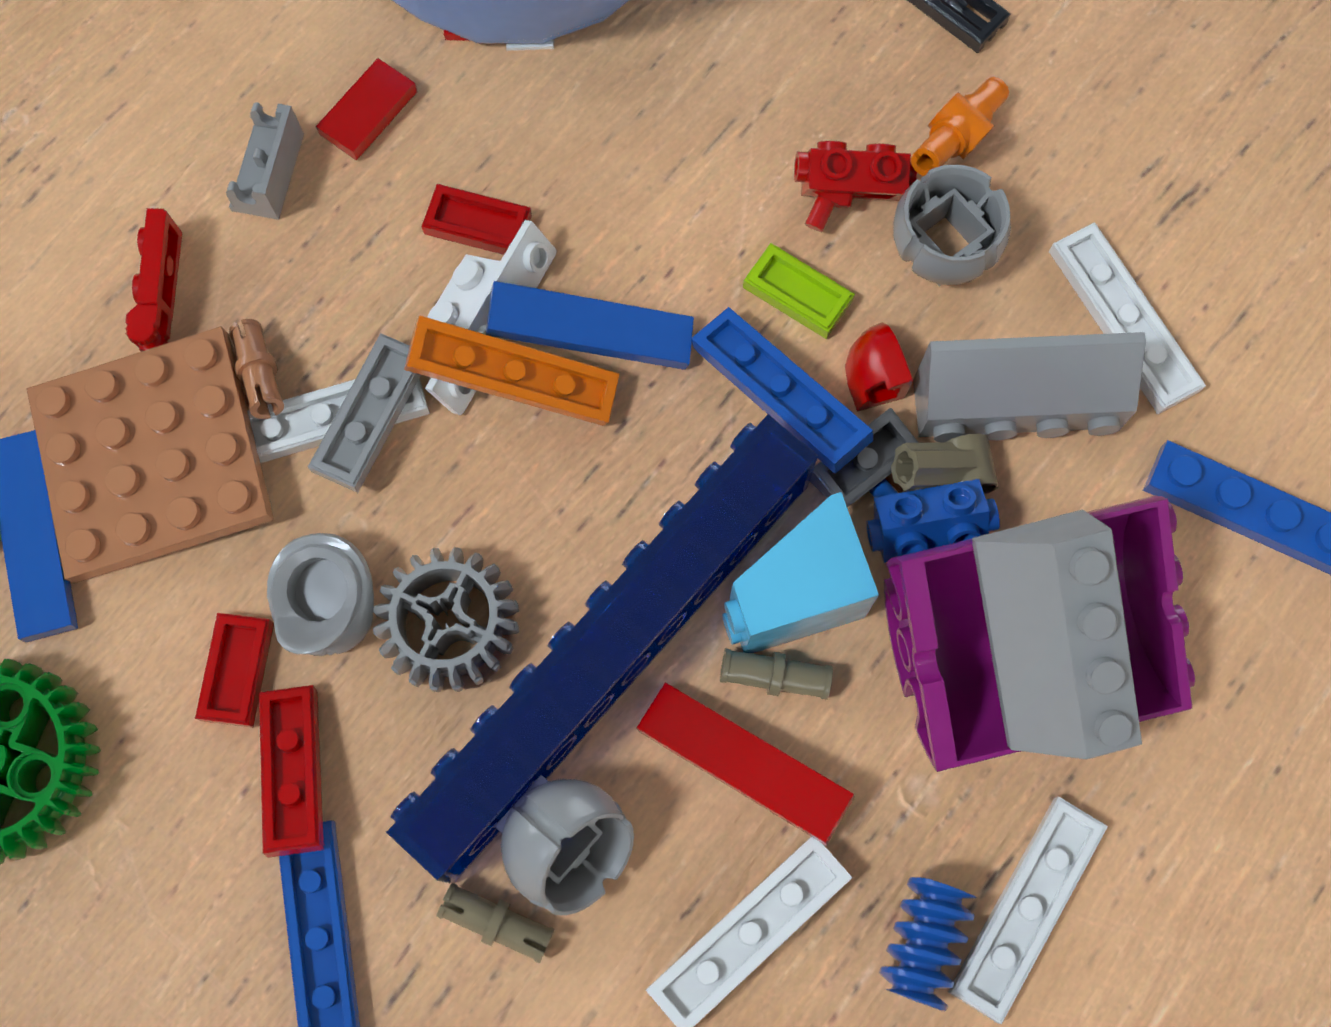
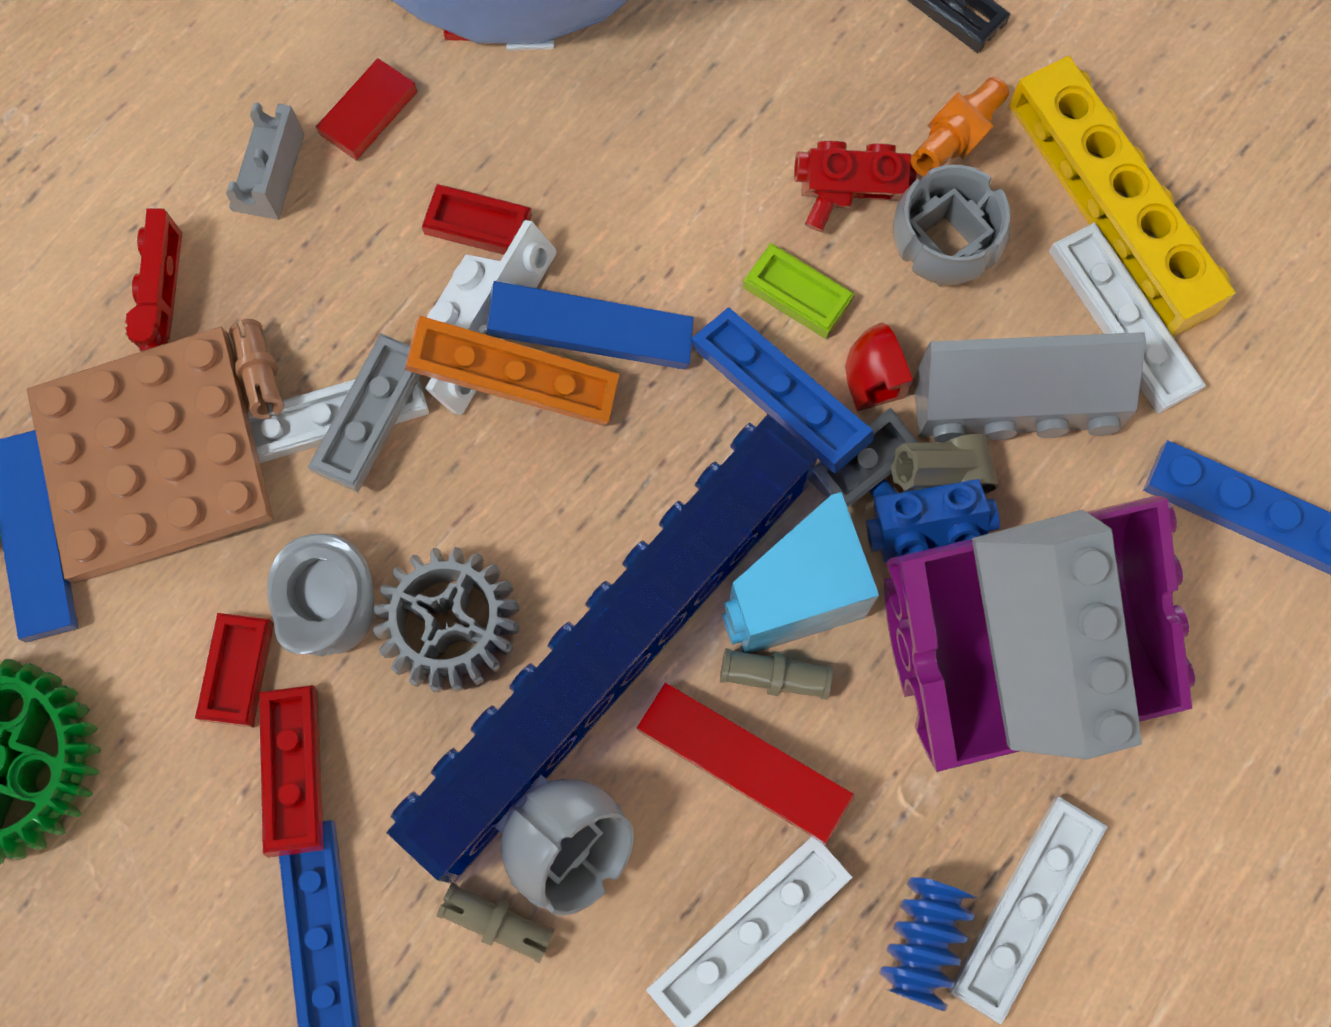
none -> yellow brick [1008,55,1236,337]

